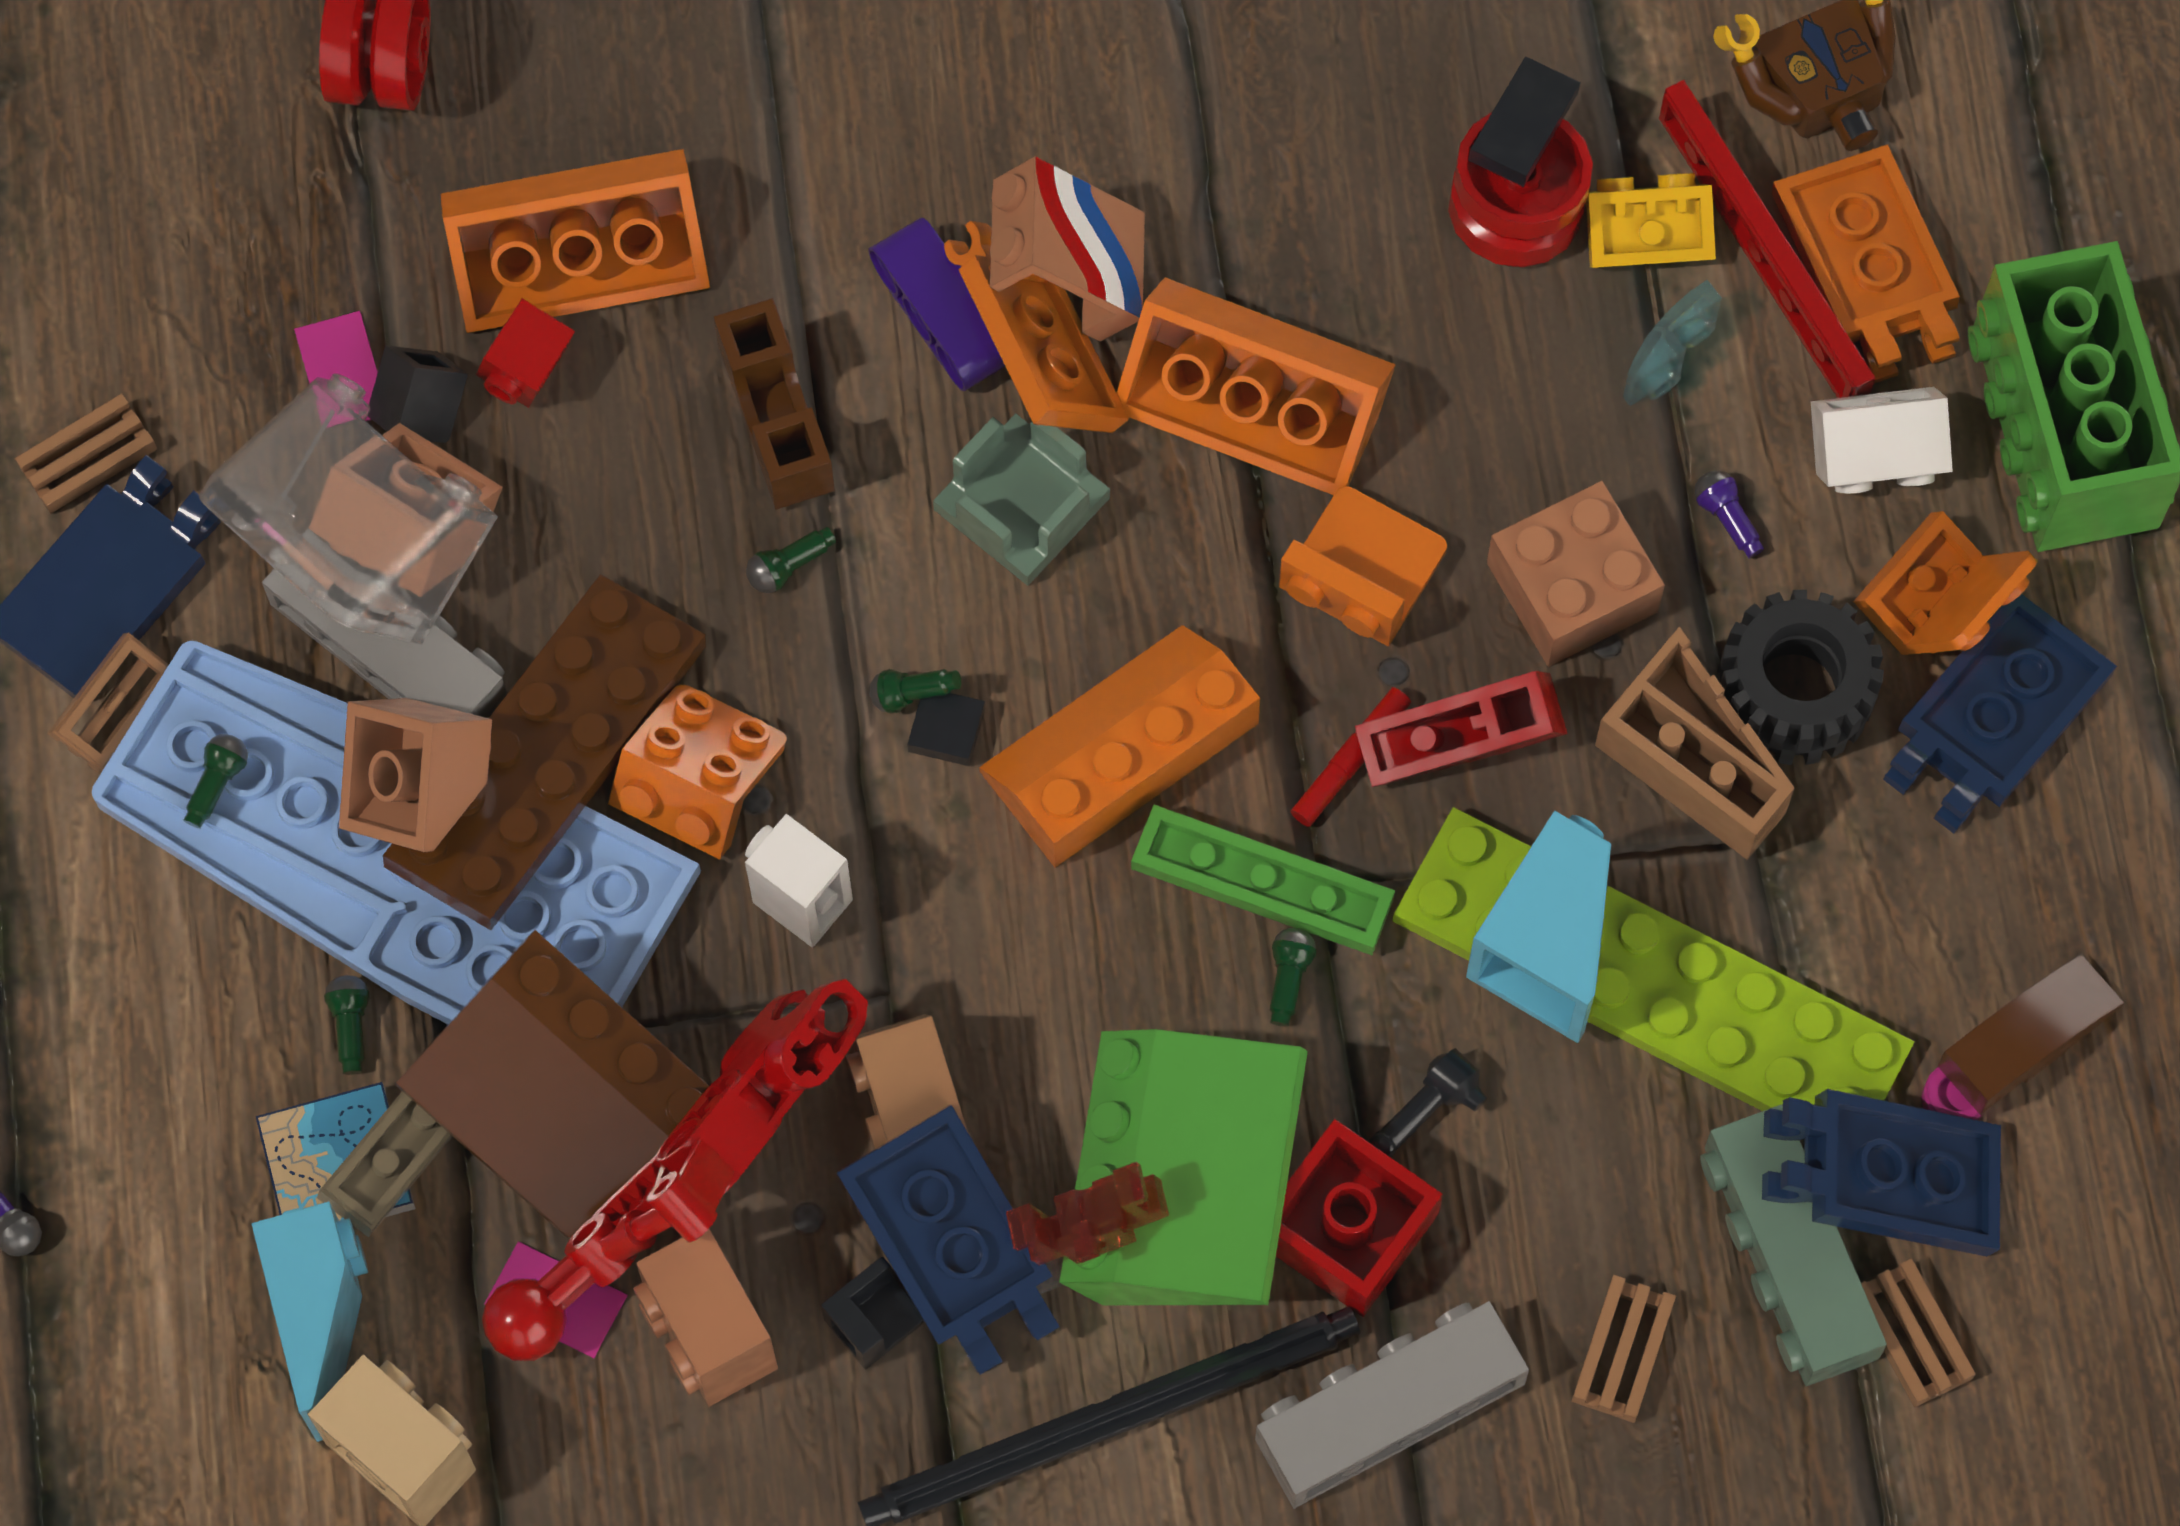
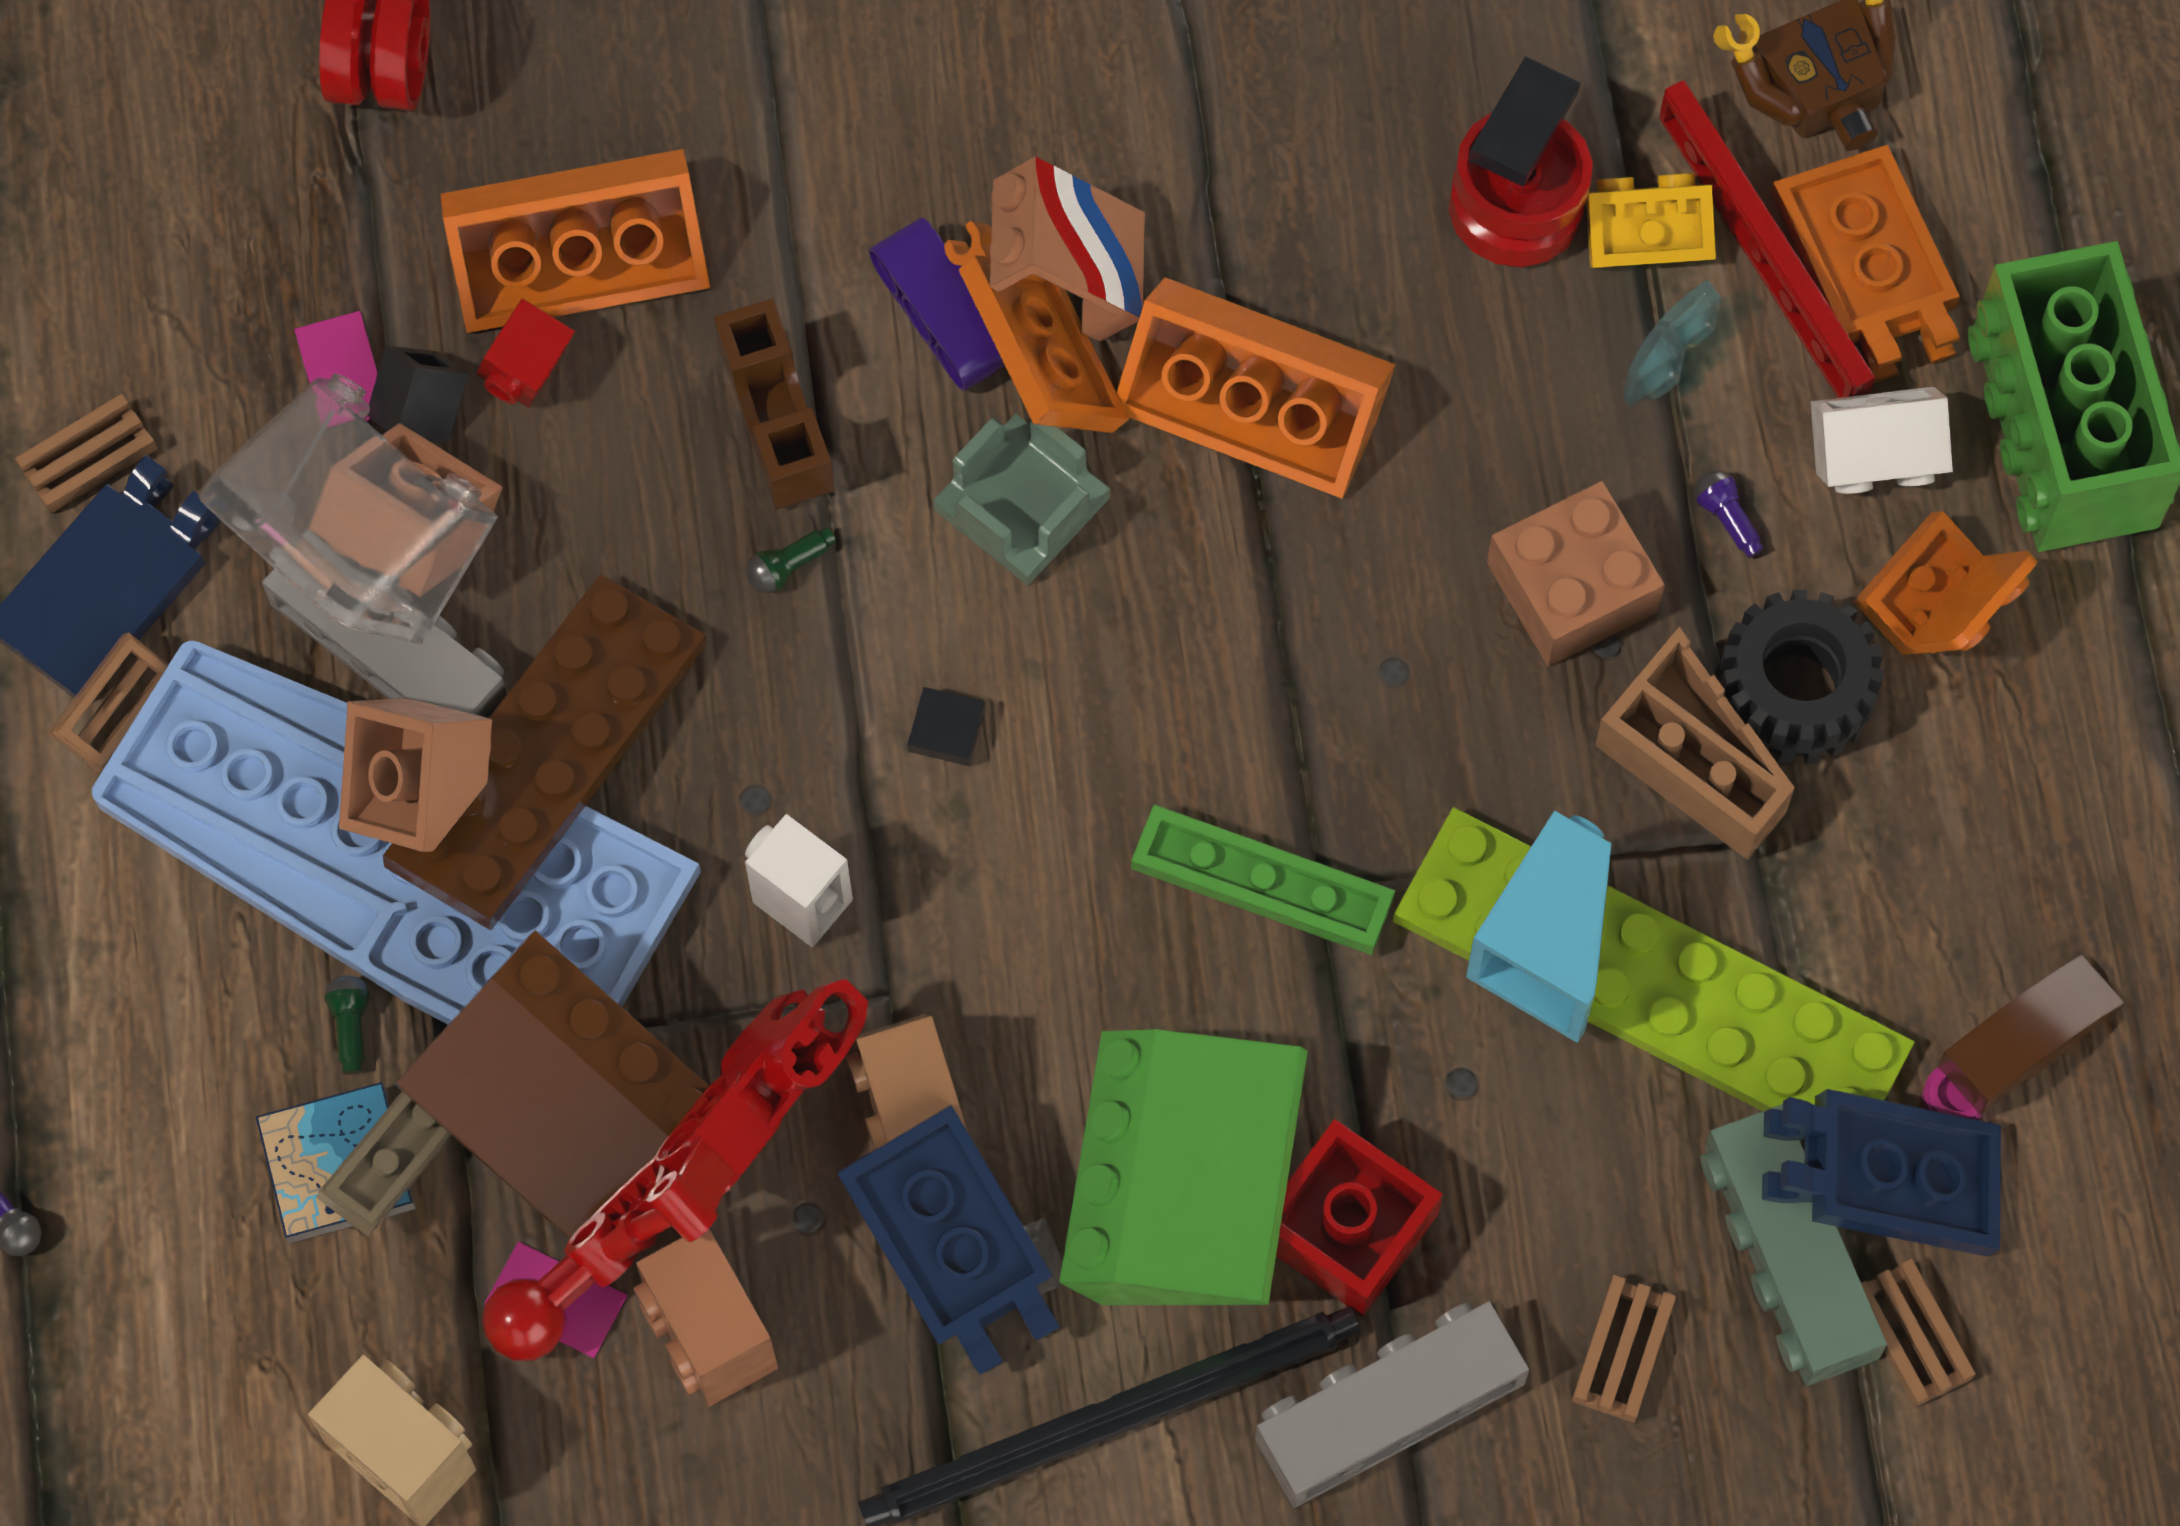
dark green piece [183,734,248,829] -> none
medium azure slope [251,1201,368,1442] -> none
orange bracket [608,685,787,860] -> none
black panel [821,1257,924,1370] -> none
dark green piece [869,669,962,714] -> none
orange slope [979,625,1260,868] -> none
clear red piece [1006,1162,1169,1265] -> none
dark green piece [1269,928,1316,1027] -> none
orange bracket [1279,486,1447,647] -> none
red piece [1290,687,1411,827] -> none
red slope [1355,671,1568,787] -> none
black piece [1368,1048,1487,1157] -> none
dark blue tile [1883,594,2117,834] -> none

